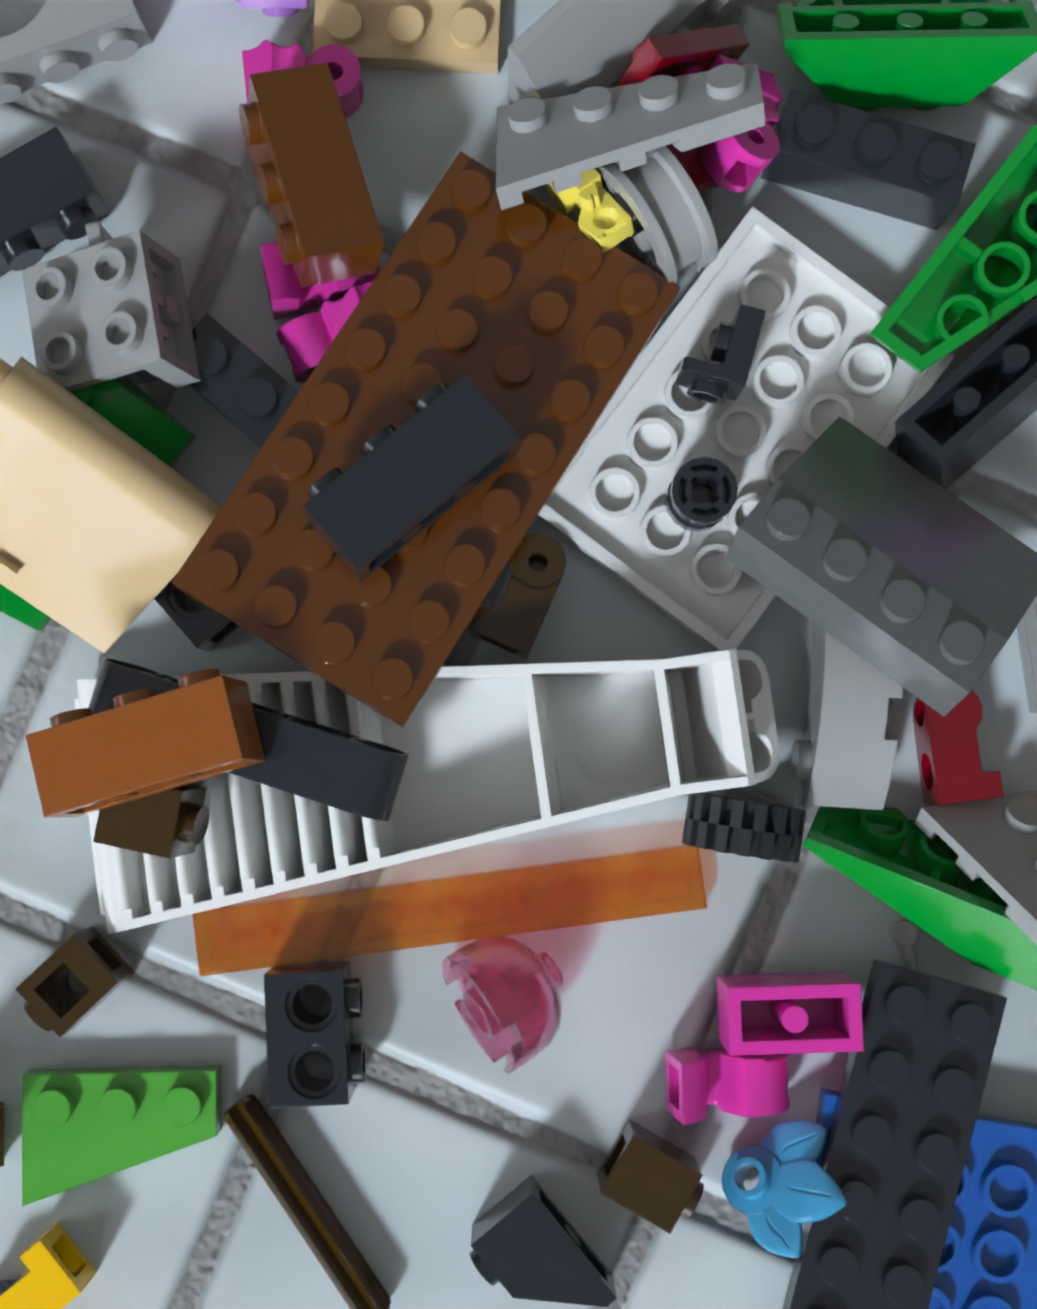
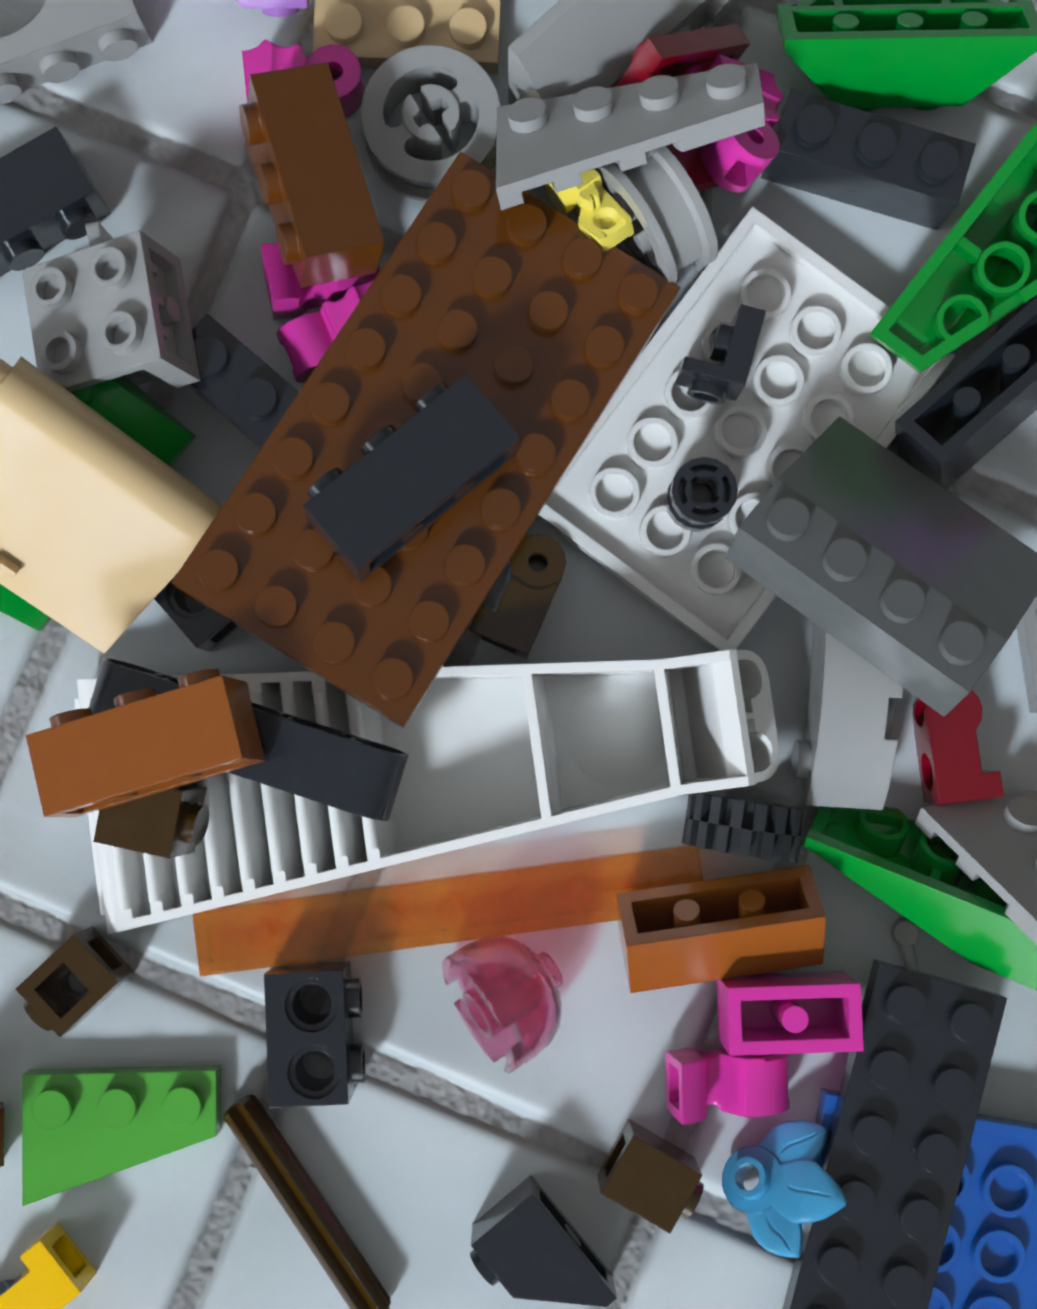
none -> light grey wheel [361,45,500,202]
none -> dark orange brick [616,865,826,993]

